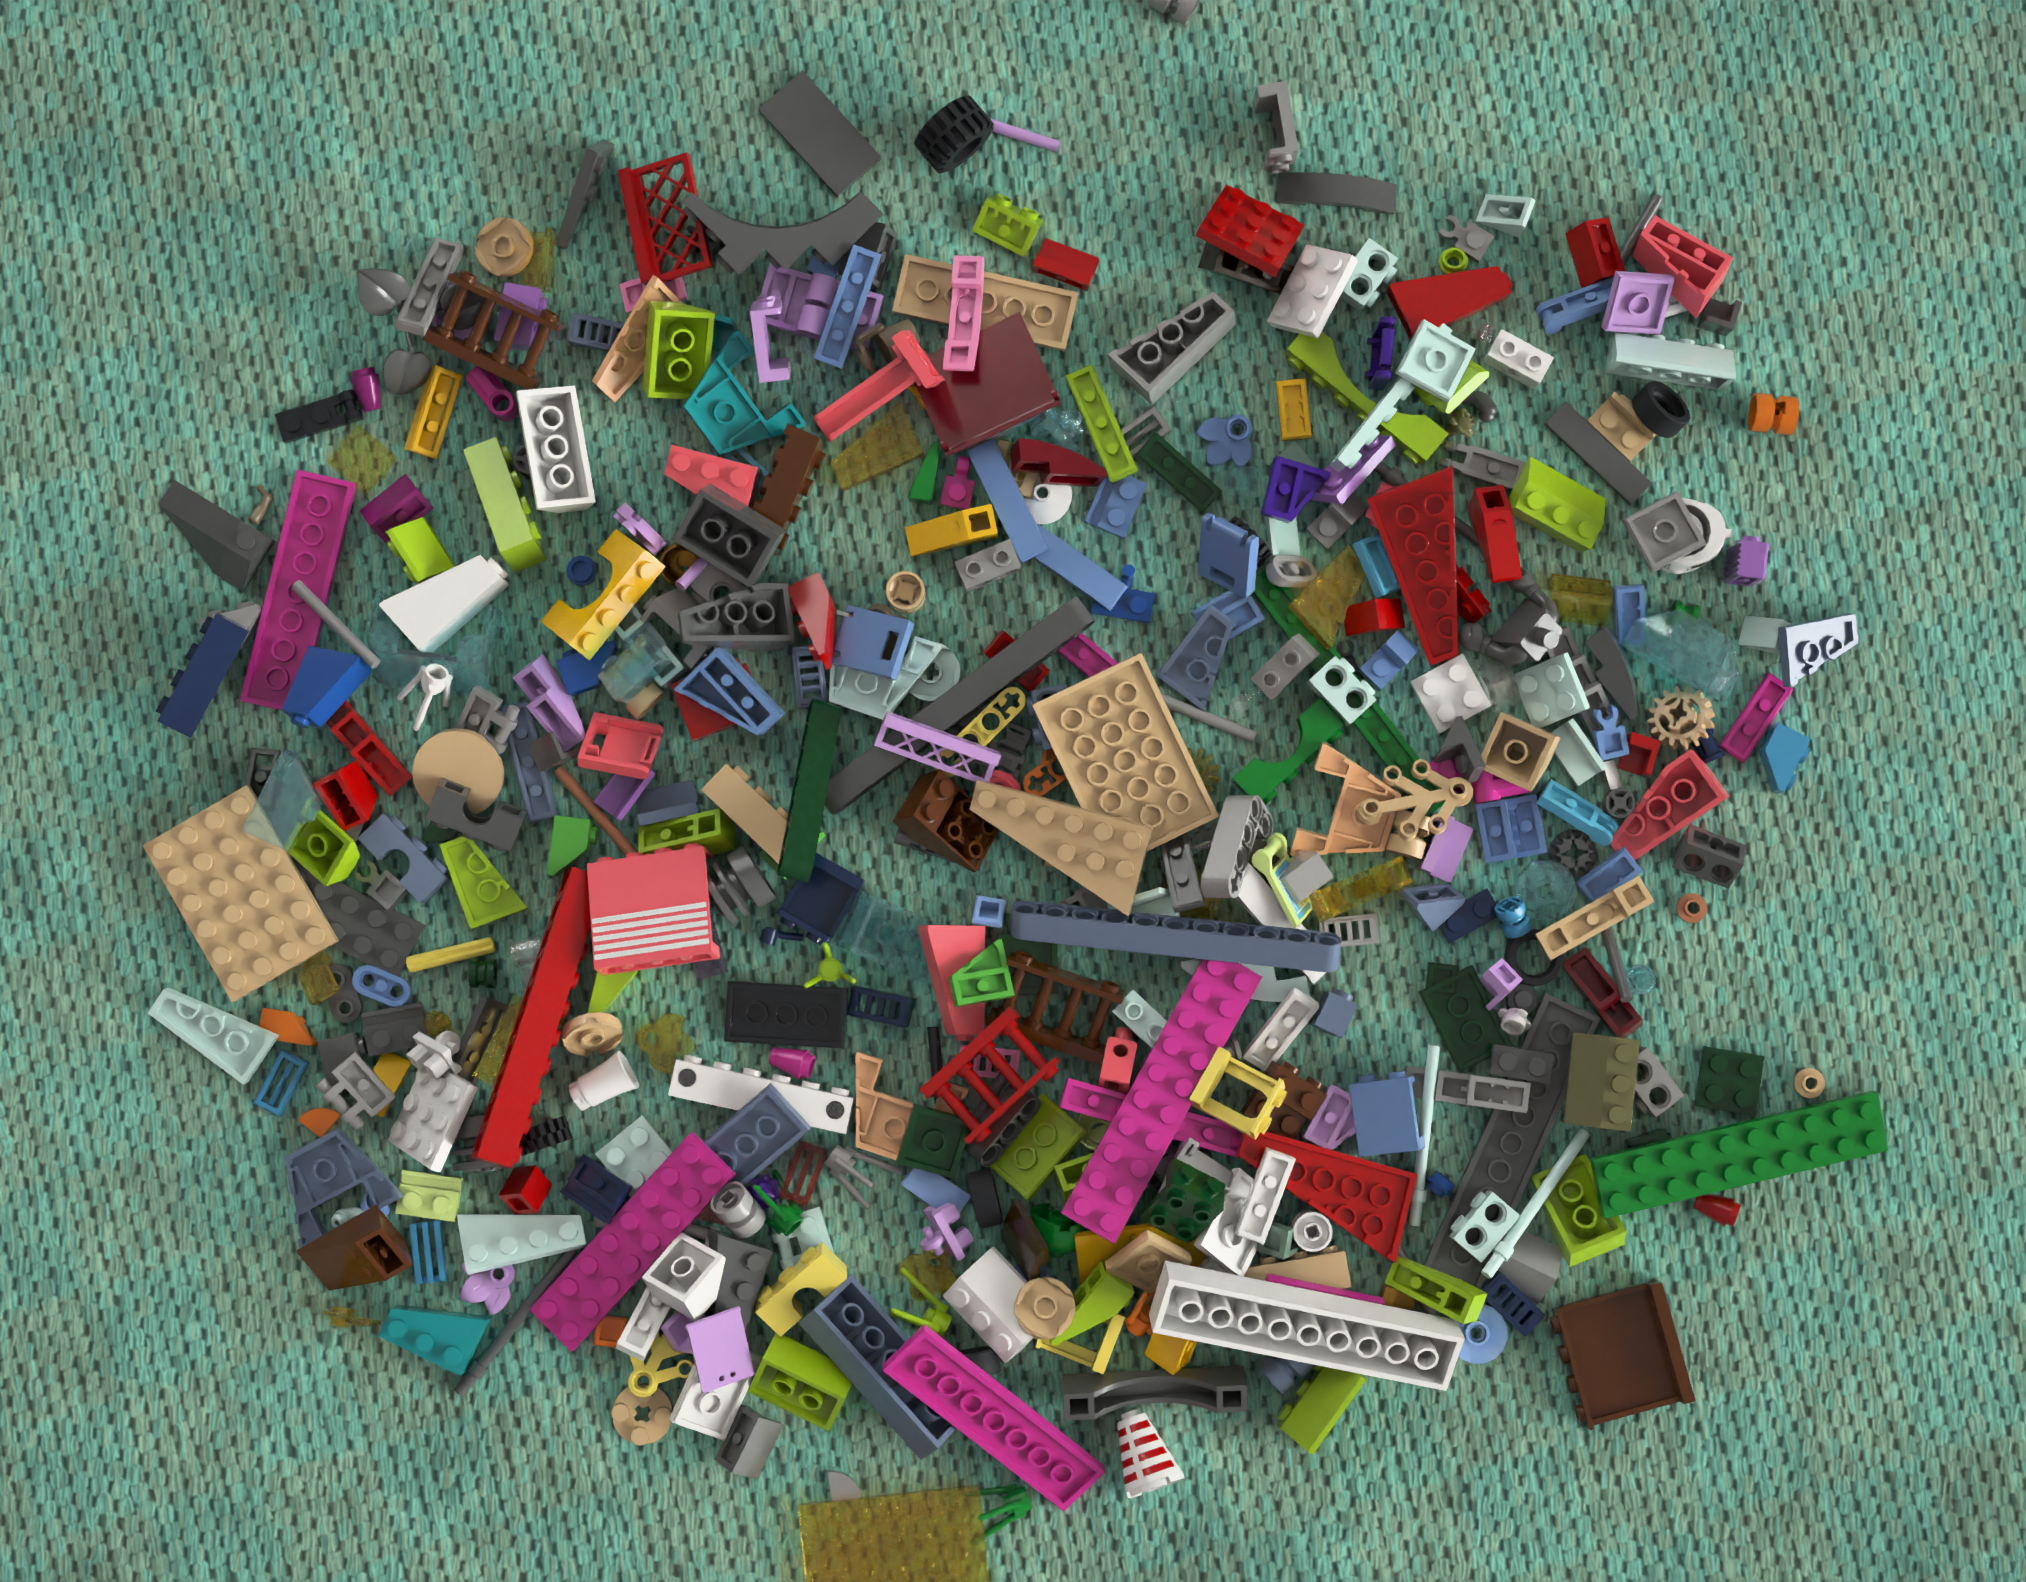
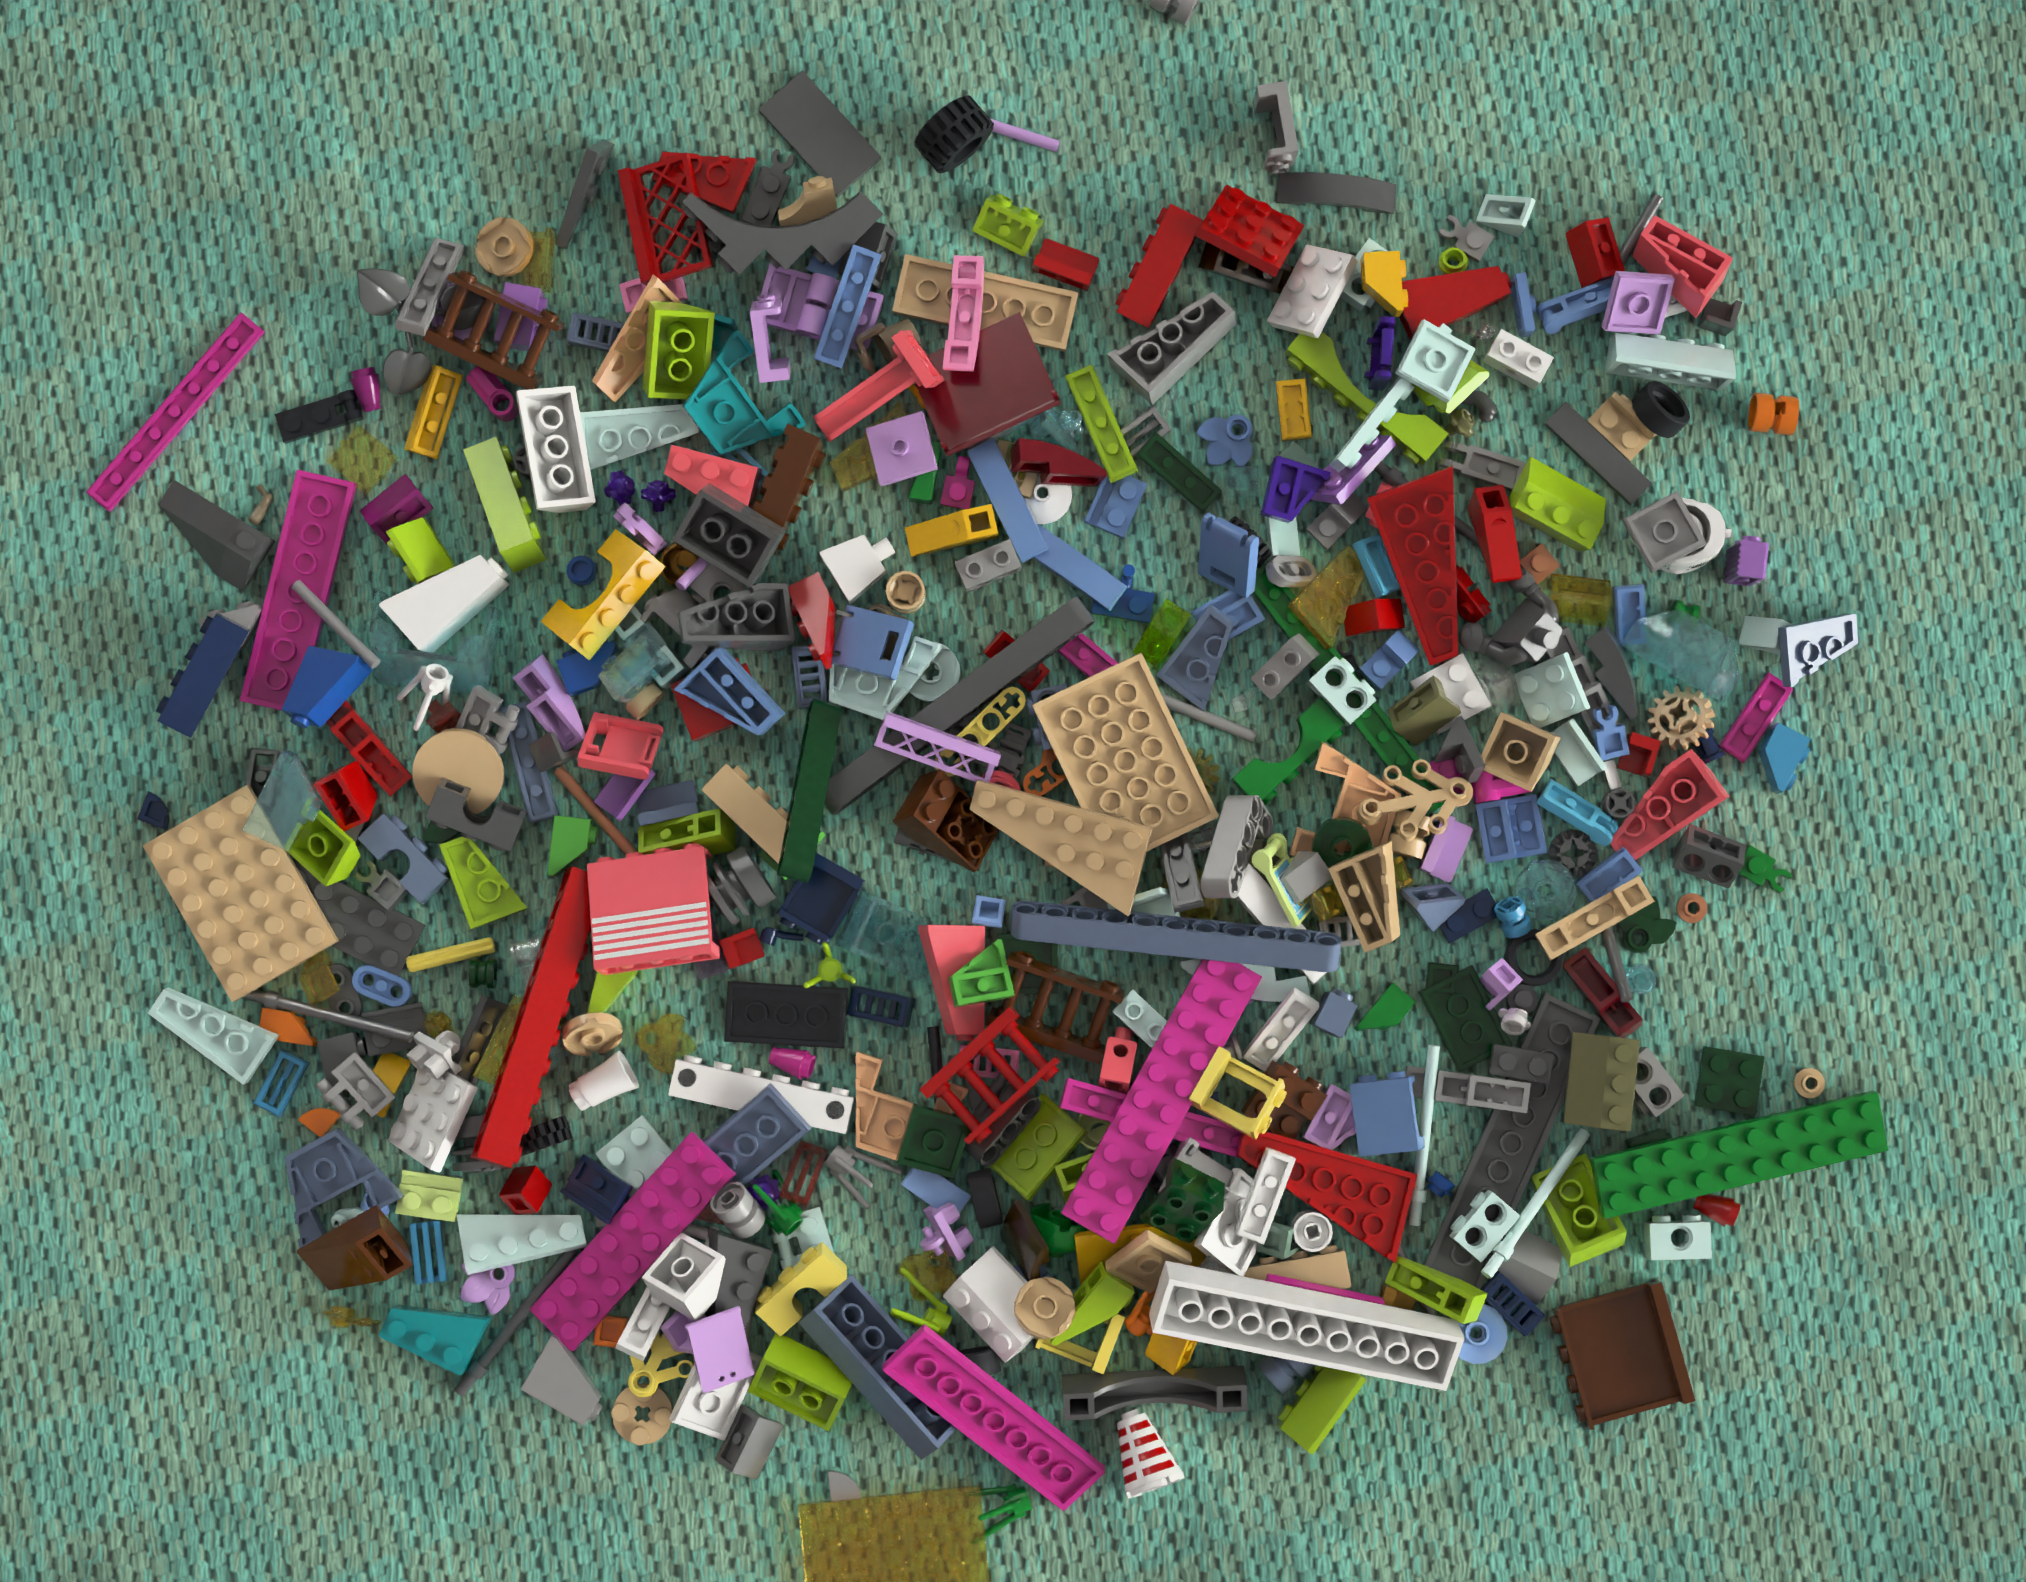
none -> dark pink tile [86,312,265,512]
none -> dark blue tile [137,791,169,830]
none -> flat silver bar [243,990,414,1043]
none -> clear red tile [426,699,461,733]
none -> light grey slope [521,1334,603,1426]
none -> light aqua wing [580,404,700,470]
none -> dark purple plant [604,470,635,506]
none -> dark purple plant [641,480,676,512]
none -> red wing [651,152,757,214]
none -> red panel [719,928,765,969]
none -> dark grey plate [741,149,794,226]
none -> tan arch [778,176,838,226]
none -> white torso [819,535,895,604]
none -> lavender plate [865,411,938,486]
none -> red wedge [1115,204,1203,328]
none -> clear neon green slope [1132,598,1192,668]
none -> dark green plate [1312,817,1373,868]
none -> tan wedge [1328,841,1400,953]
none -> green slope [1354,983,1415,1031]
none -> yellow slope [1360,251,1408,317]
none -> olive panel [1388,675,1461,746]
none -> medium blue plate [1511,272,1536,338]
none -> nougat plate [1520,543,1560,584]
none -> dark green plate [1617,896,1677,953]
none -> light aqua brick [1644,1214,1712,1260]
none -> green plate [1738,845,1792,892]

